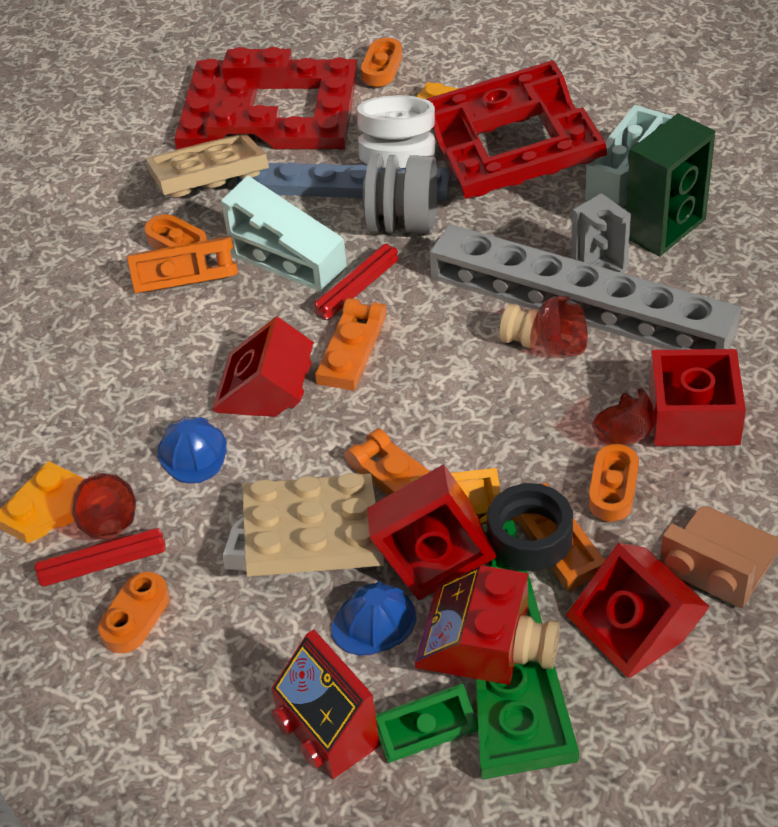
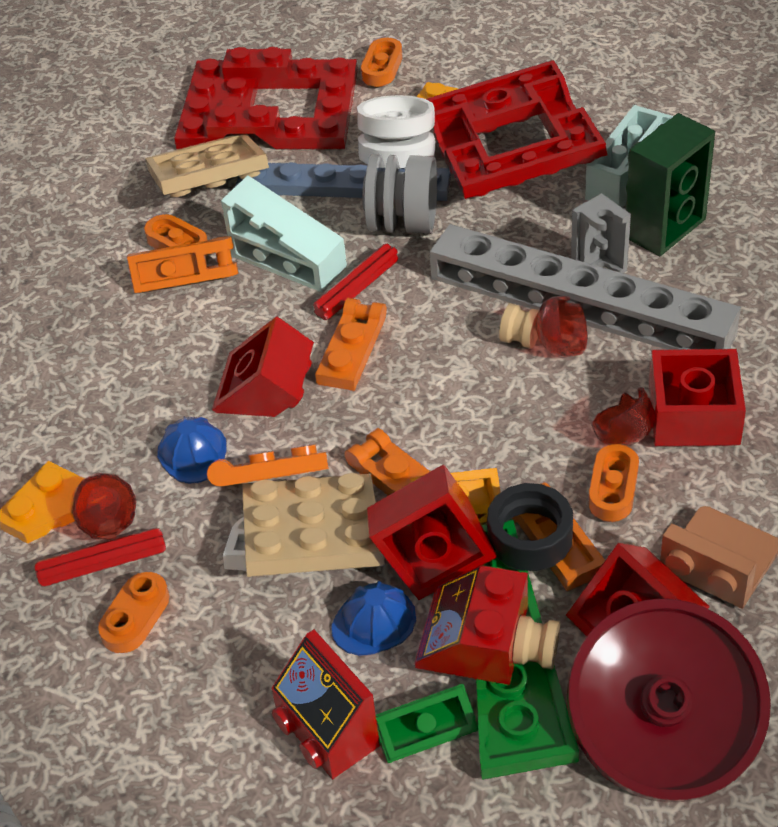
none -> orange plate [207,444,329,486]
none -> dark red dish [567,599,771,802]

